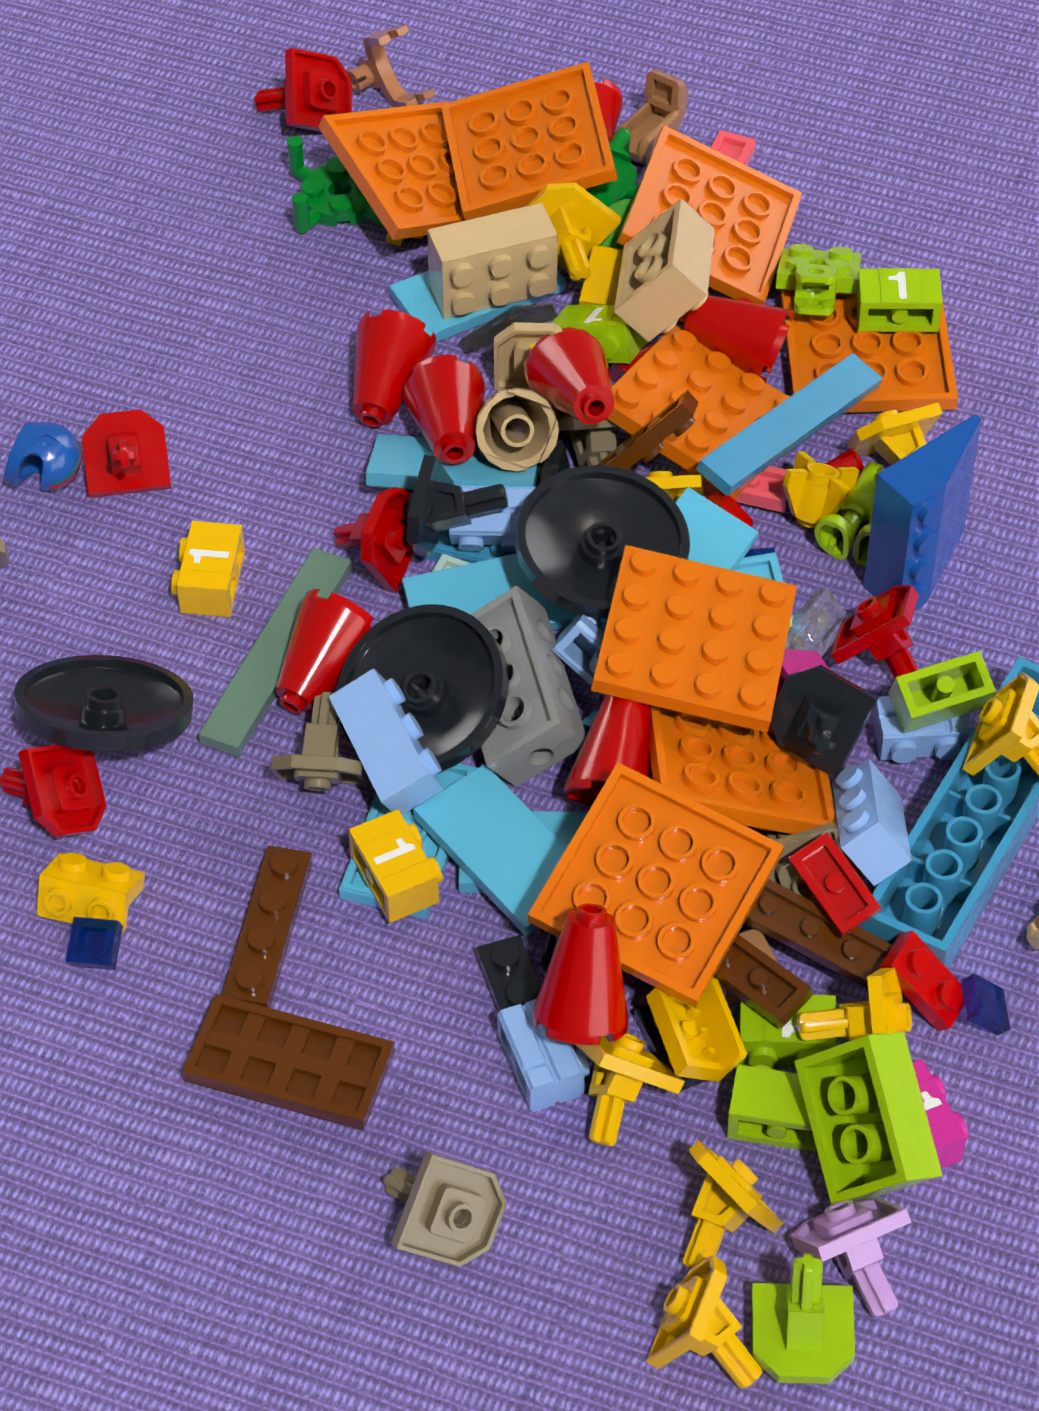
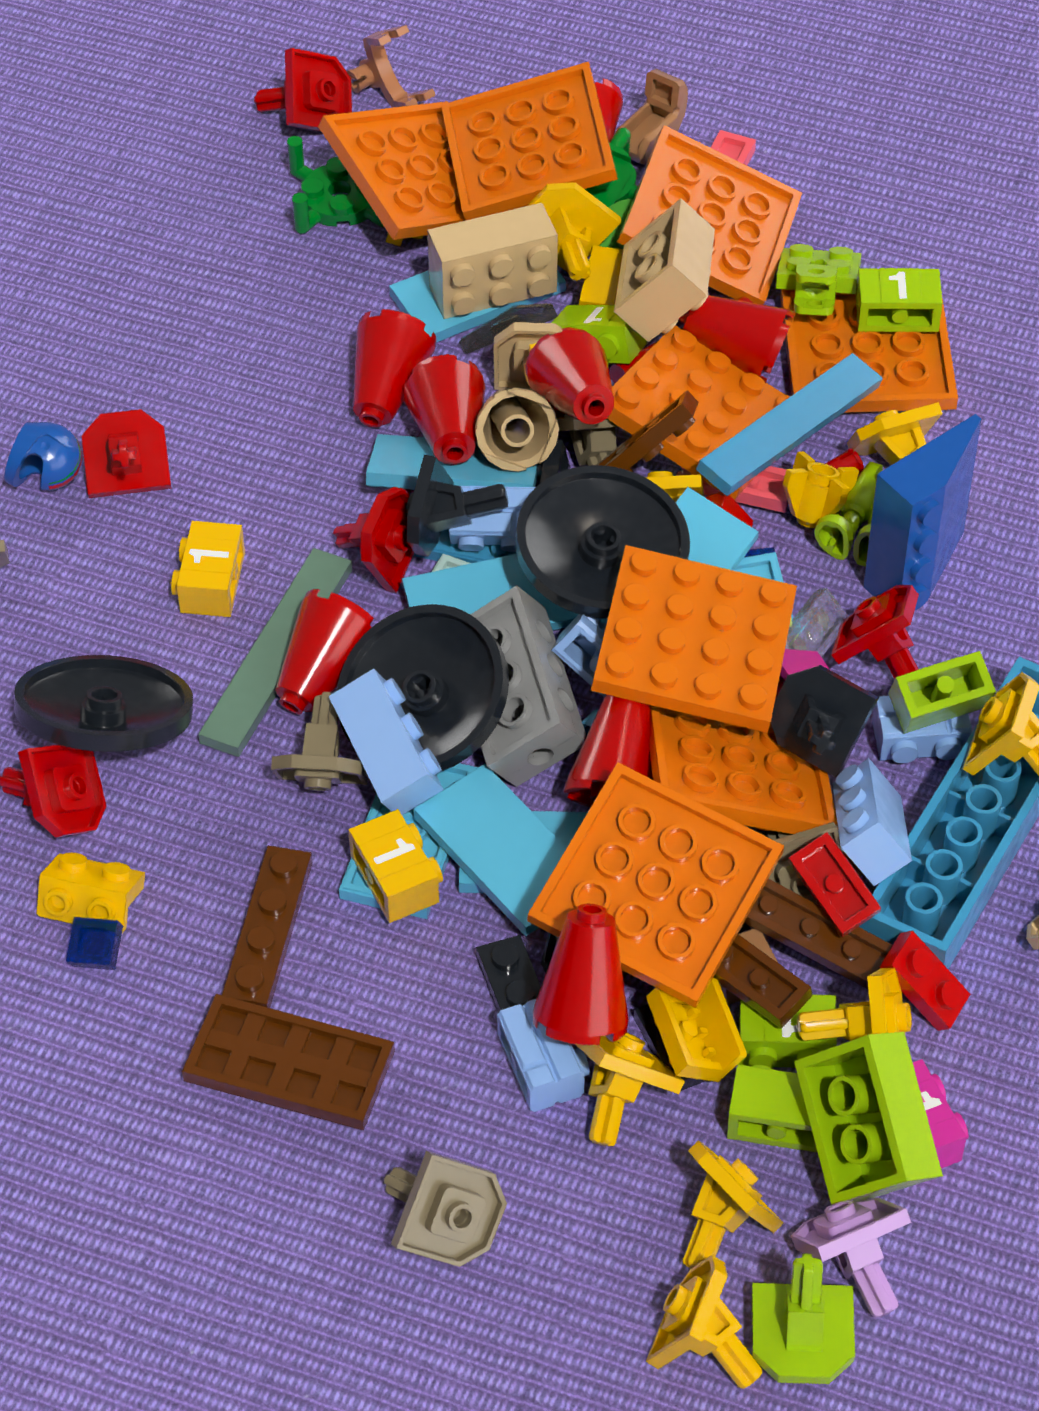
clear blue tile [961,973,1011,1036] -> none

